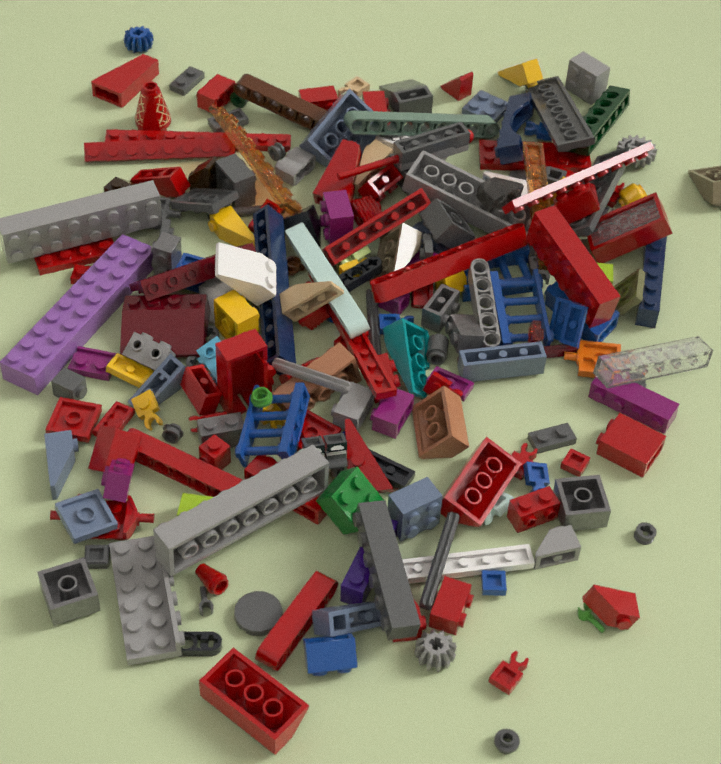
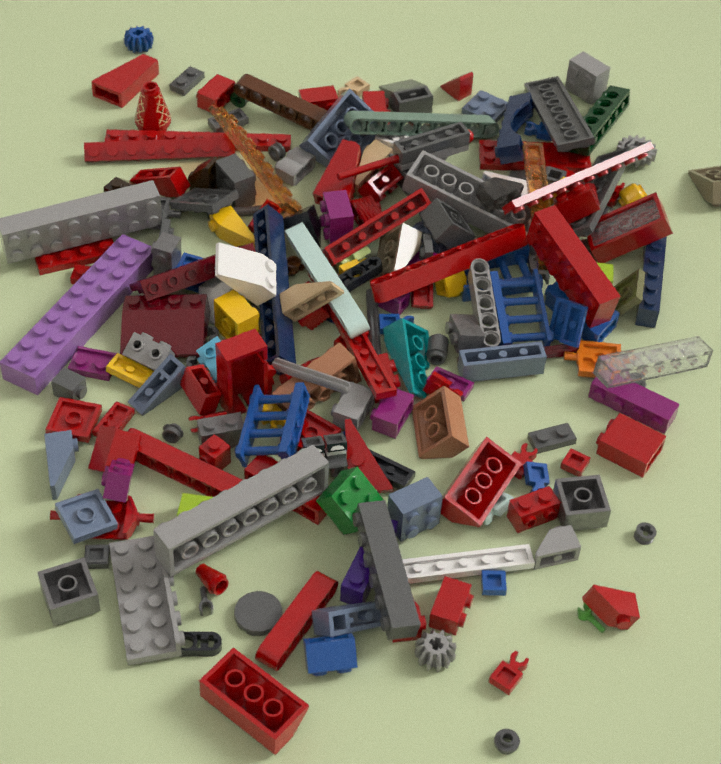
yellow plate [131,389,163,431] -> none
bright green plate [251,387,273,408] -> none
dark grey axle [419,512,460,610] -> none
flat silver brick [421,284,461,333] -> none
yellow slope [498,58,543,88] -> none
clear red plate [528,320,544,343] -> none

